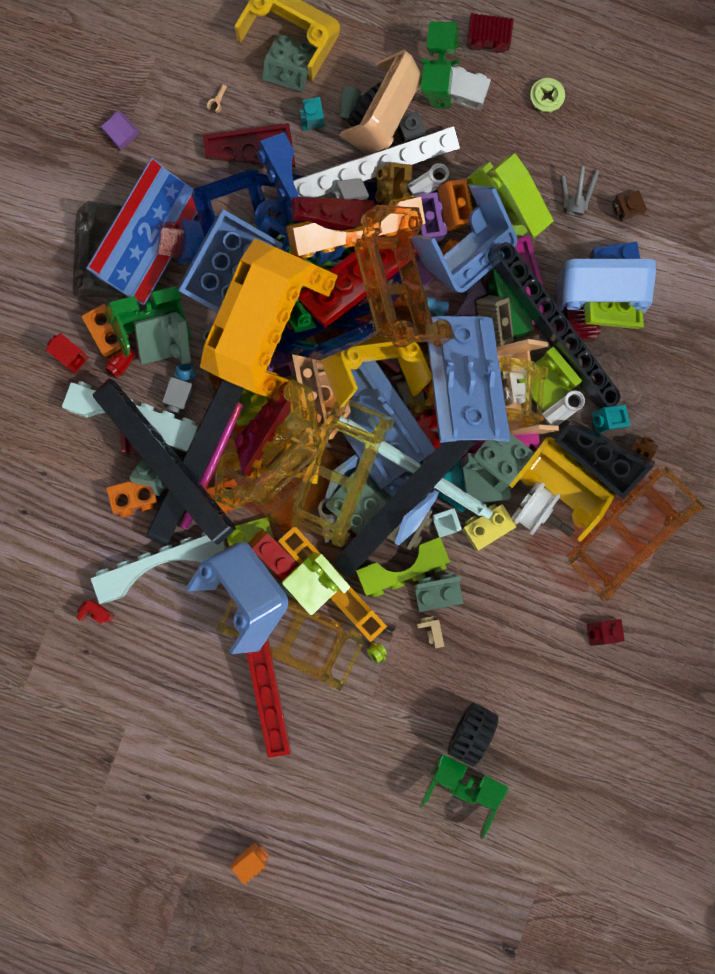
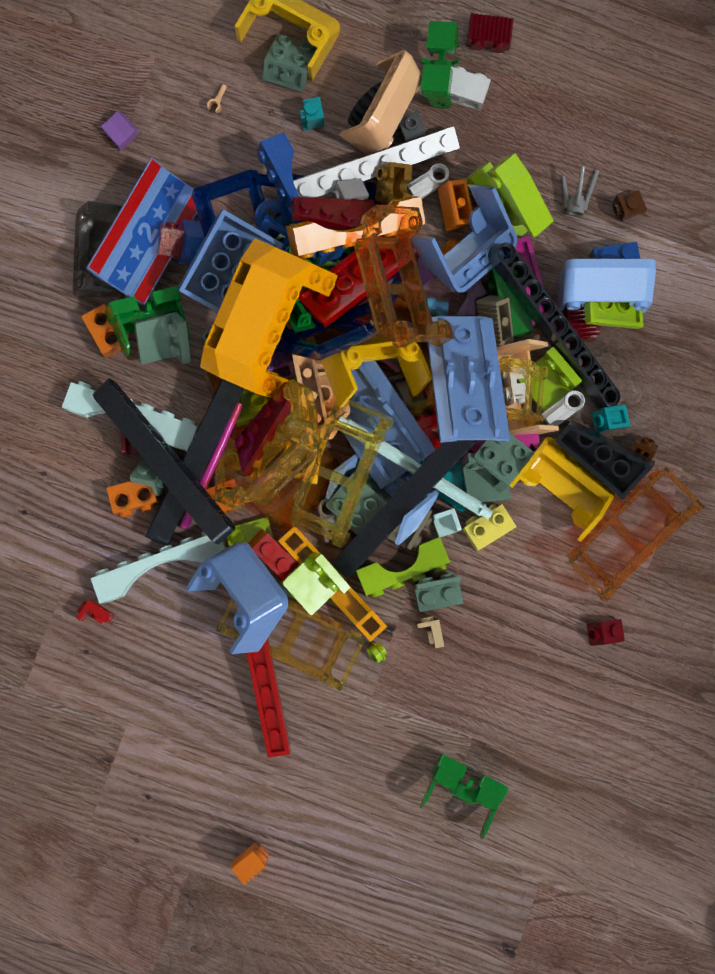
red brick [45,333,89,374] -> none
red cone [104,348,137,379] -> none
light grey brick [162,377,195,414] -> none
dark azure plate [174,363,196,382] -> none
dark red wing [203,123,296,168] -> none
sand green cone [339,86,362,120] -> none
medium lavender brick [417,192,447,243] -> none
black tyre [448,702,498,767] -> none
white wheel [511,481,575,537] -> none
yellowish green gear [530,78,565,113] -> none

